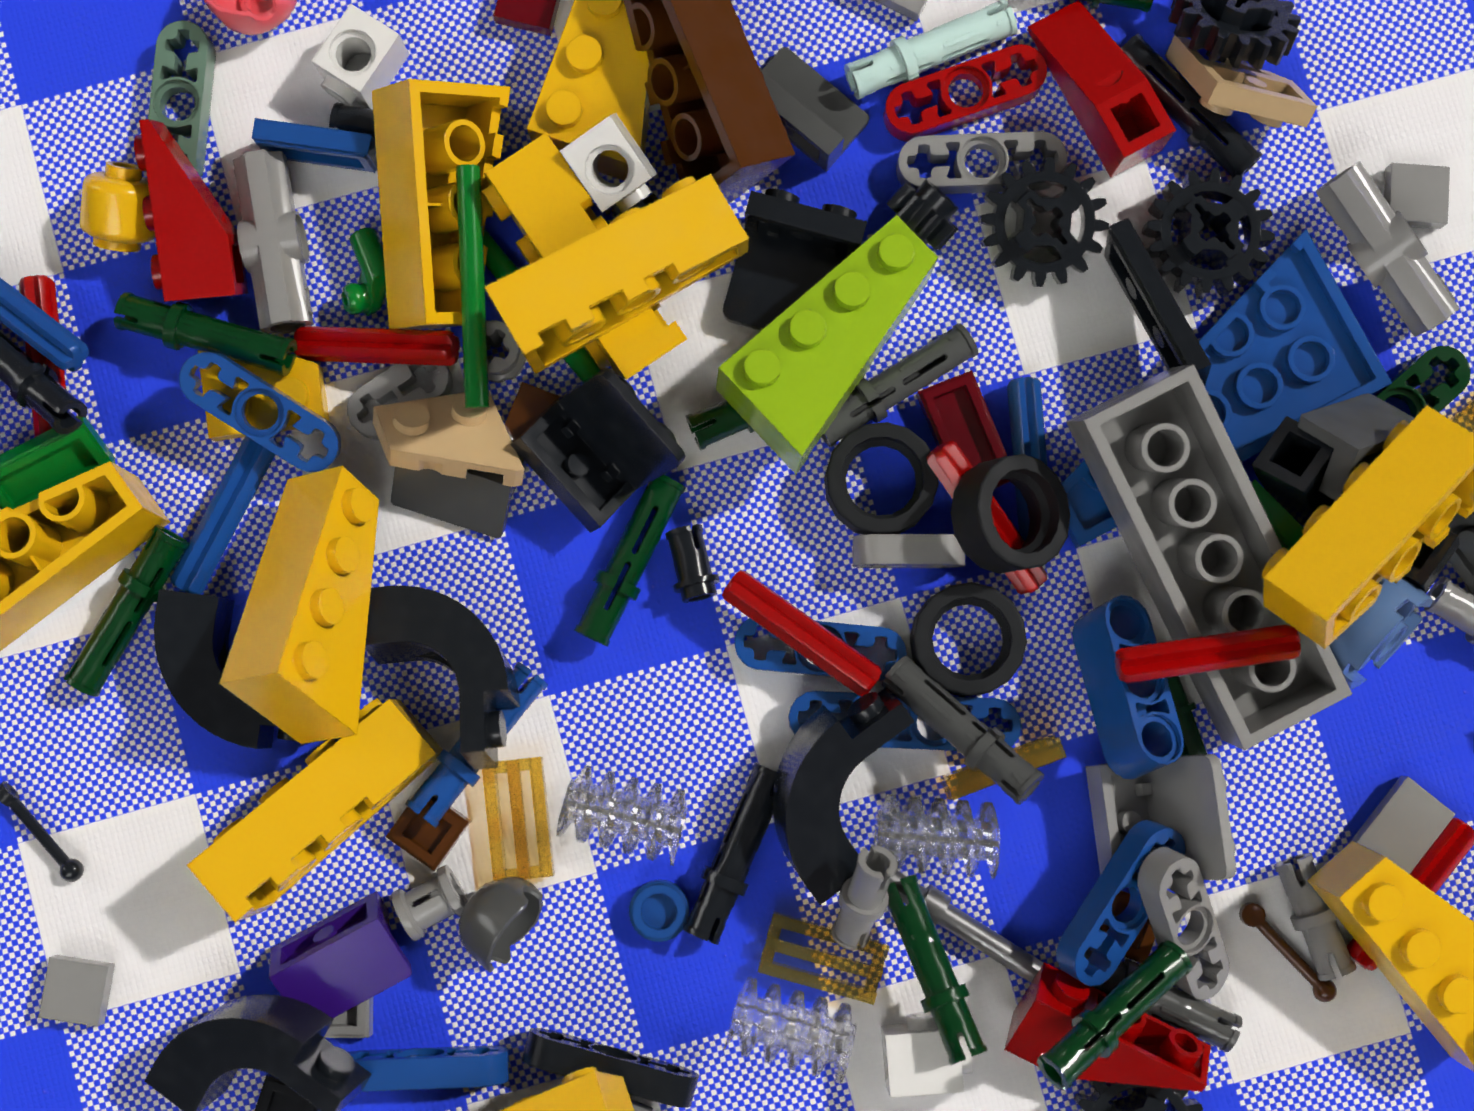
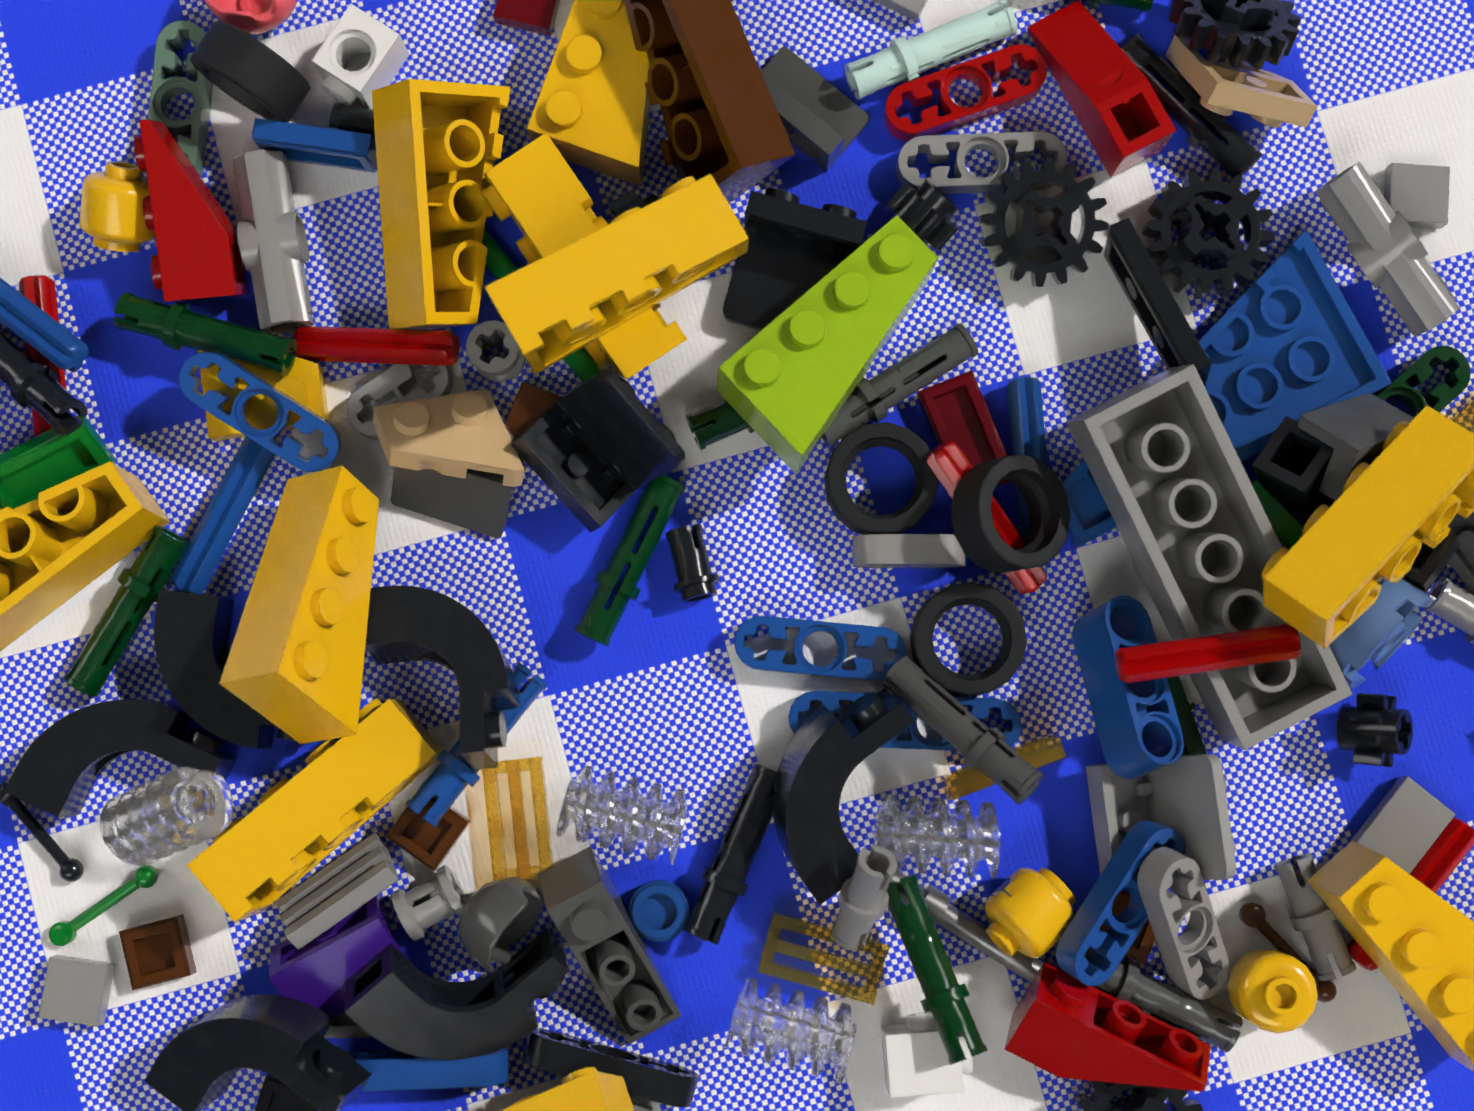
green arm [341,228,386,316] -> none
green bar [456,164,489,408] -> none
white brick [560,113,657,213] -> none
red axle [722,570,882,696] -> none
dark green pin [1037,940,1192,1090] -> none
none -> black arch [4,700,237,818]
none -> green hinge [49,865,158,946]
none -> clear piece [100,766,234,866]
none -> reddish brown tile [119,914,197,990]
none -> black tyre [190,20,311,123]
none -> light grey tile [276,832,399,949]
none -> black arch [344,928,569,1060]
none -> dark grey slope [538,846,682,1044]
none -> yellow head [985,867,1076,959]
none -> yellow head [1228,948,1318,1034]
none -> black gear [1337,693,1413,767]

